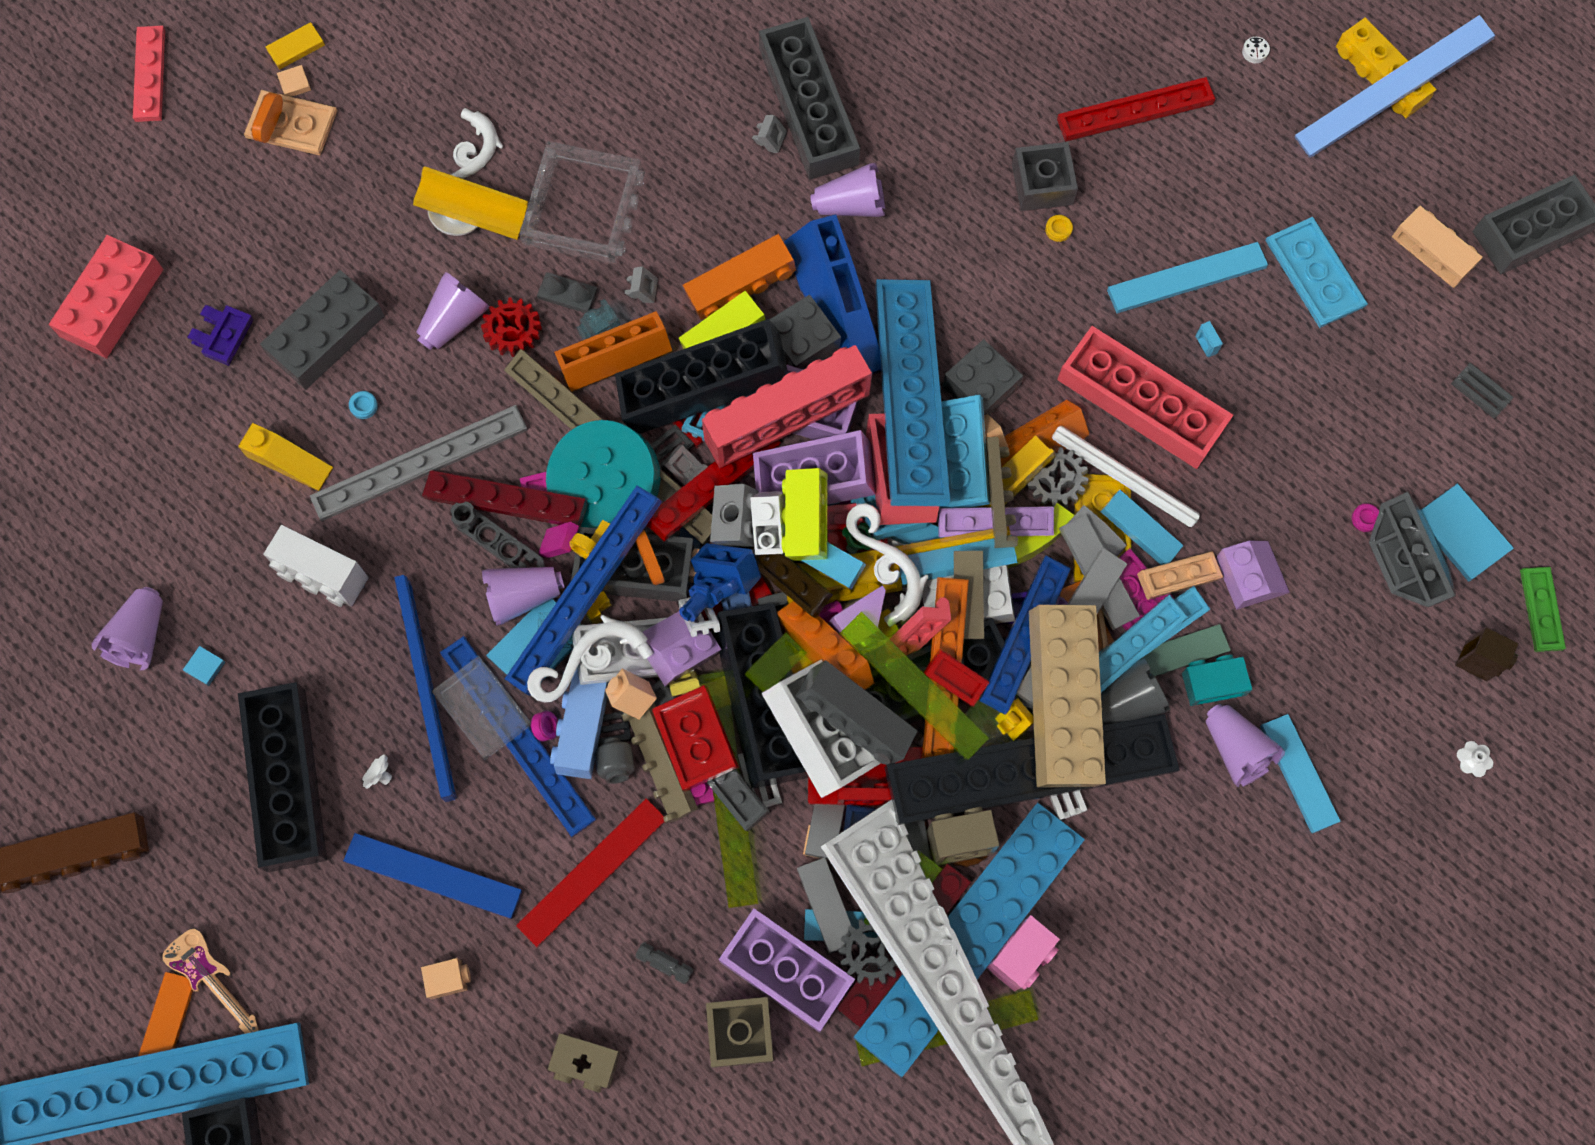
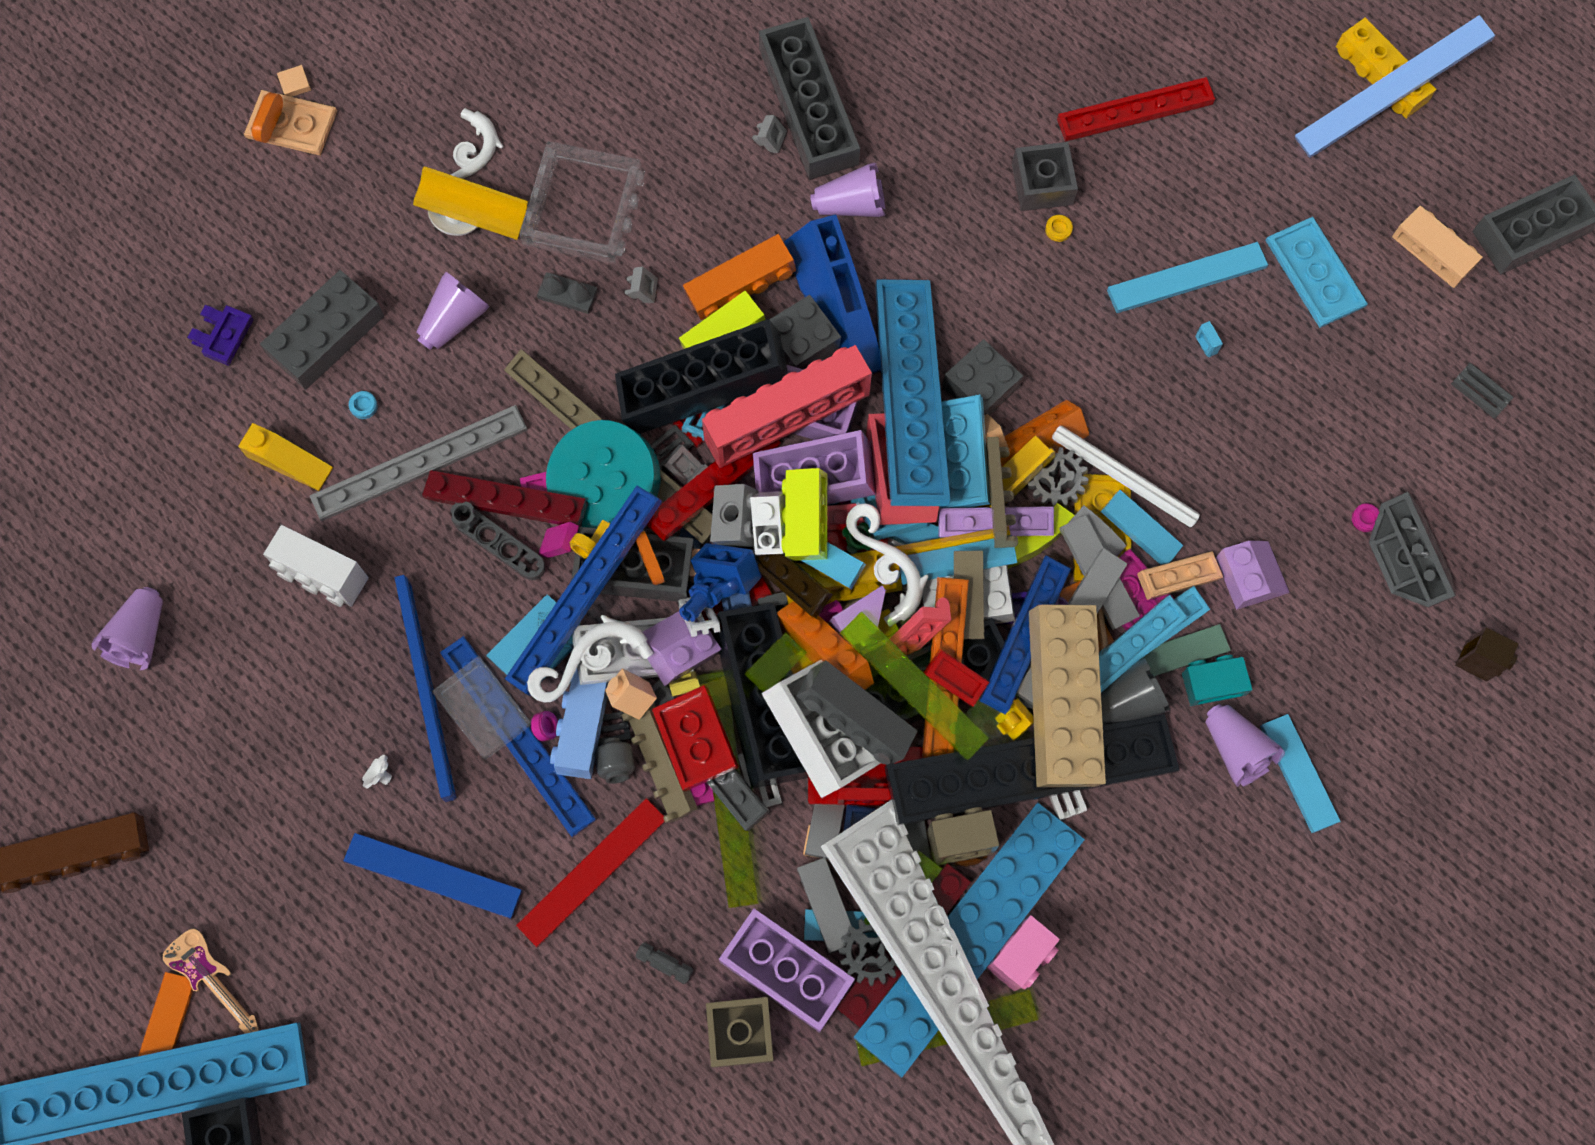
coral brick [48,235,164,359] -> none
coral plate [133,26,165,122] -> none
medium azure tile [183,646,225,686] -> none
black brick [238,682,327,873] -> none
yellow tile [265,22,325,70] -> none
light nougat brick [421,958,471,999] -> none
red gear [481,297,542,357] -> none
lavender cone [482,567,565,626] -> none
dark tan brick [548,1033,621,1093] -> none
orange brick [554,311,672,392] -> none
clear light blue brick [576,299,620,340] -> none
yellow tile [586,591,611,624] -> none
coral brick [1057,326,1233,469] -> none
white tile [1242,37,1270,63] -> none
medium azure tile [1421,483,1514,581] -> none
white plant [1457,741,1493,777] -> none
bright green tile [1520,567,1566,652] -> none

